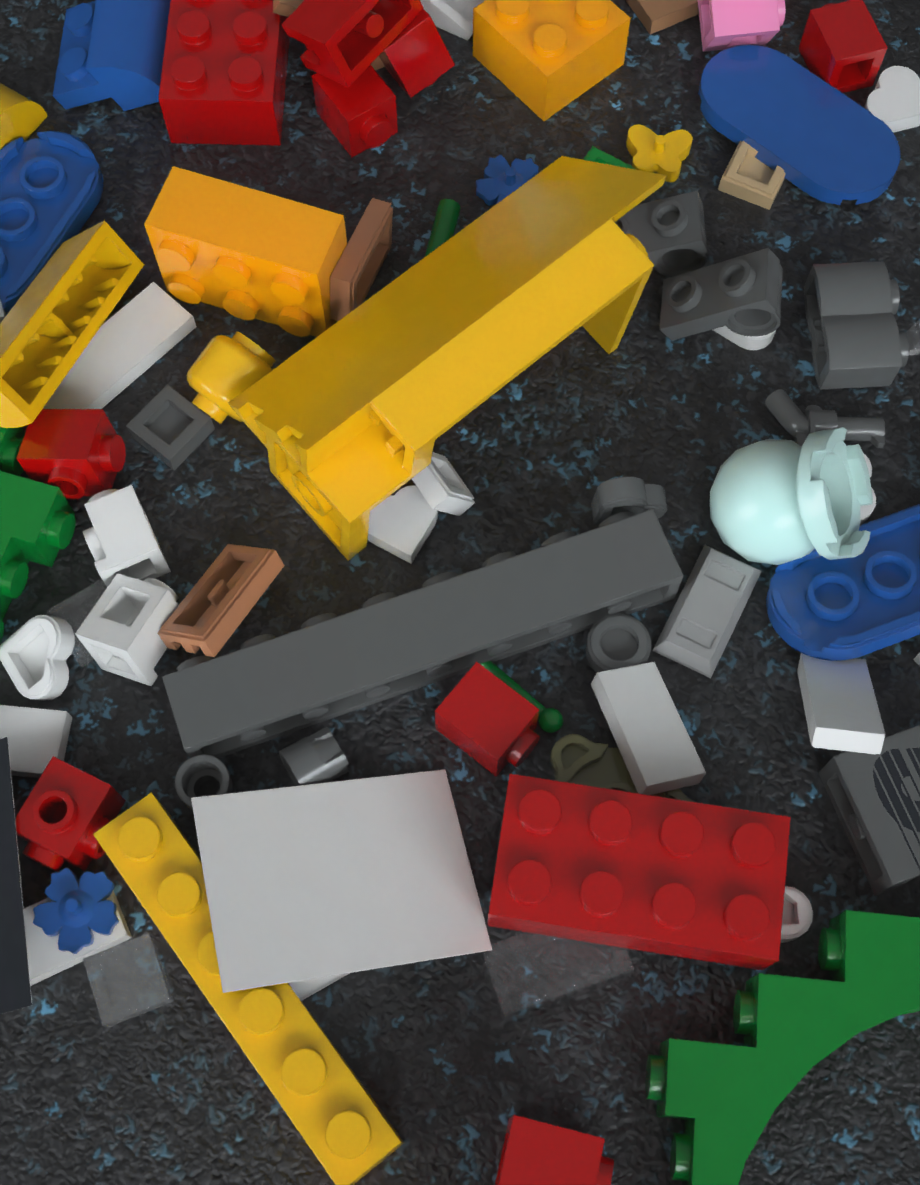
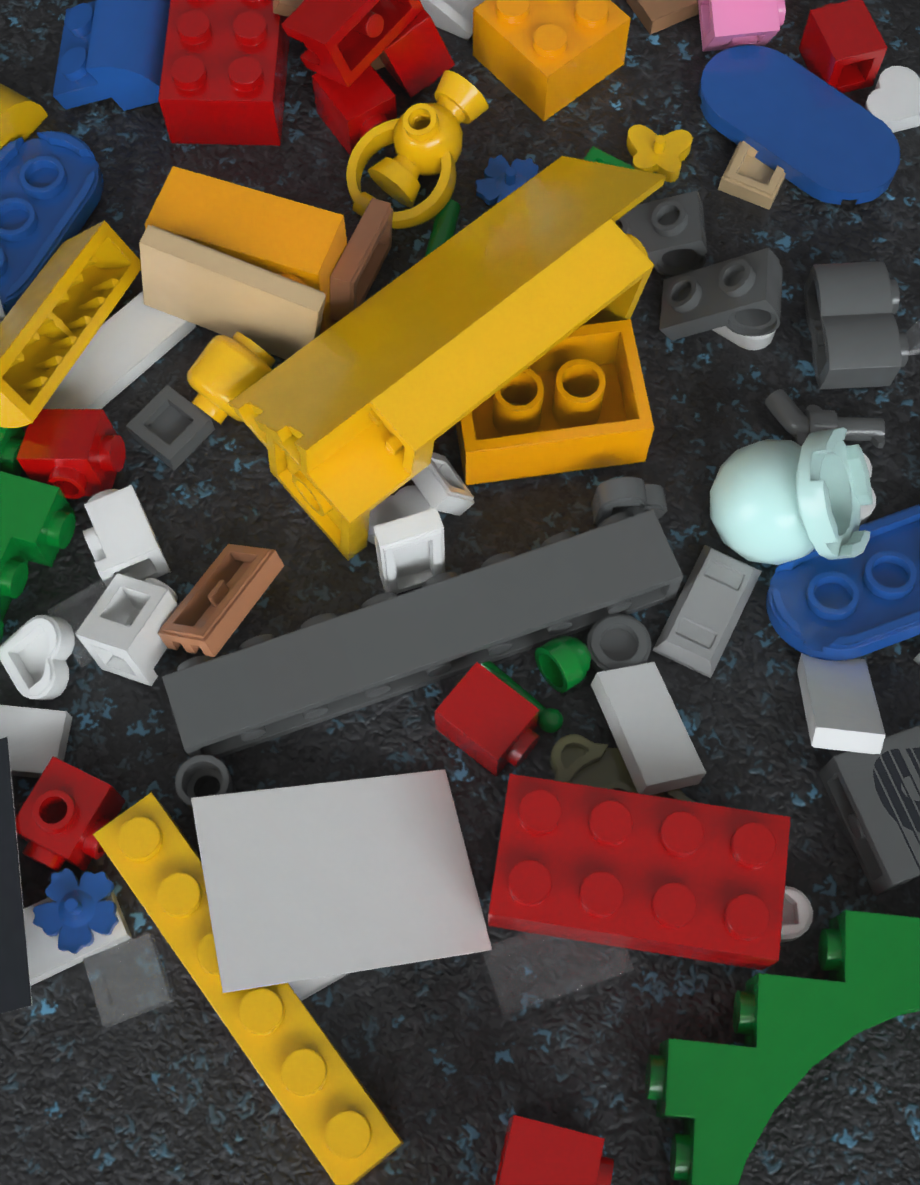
dark grey hose [279,727,349,786] -> none
none -> tan tile [139,225,326,360]
none -> yellow piece [346,70,489,229]
none -> white tile [373,507,445,594]
none -> light orange brick [456,319,654,485]
none -> green hinge [535,635,591,693]

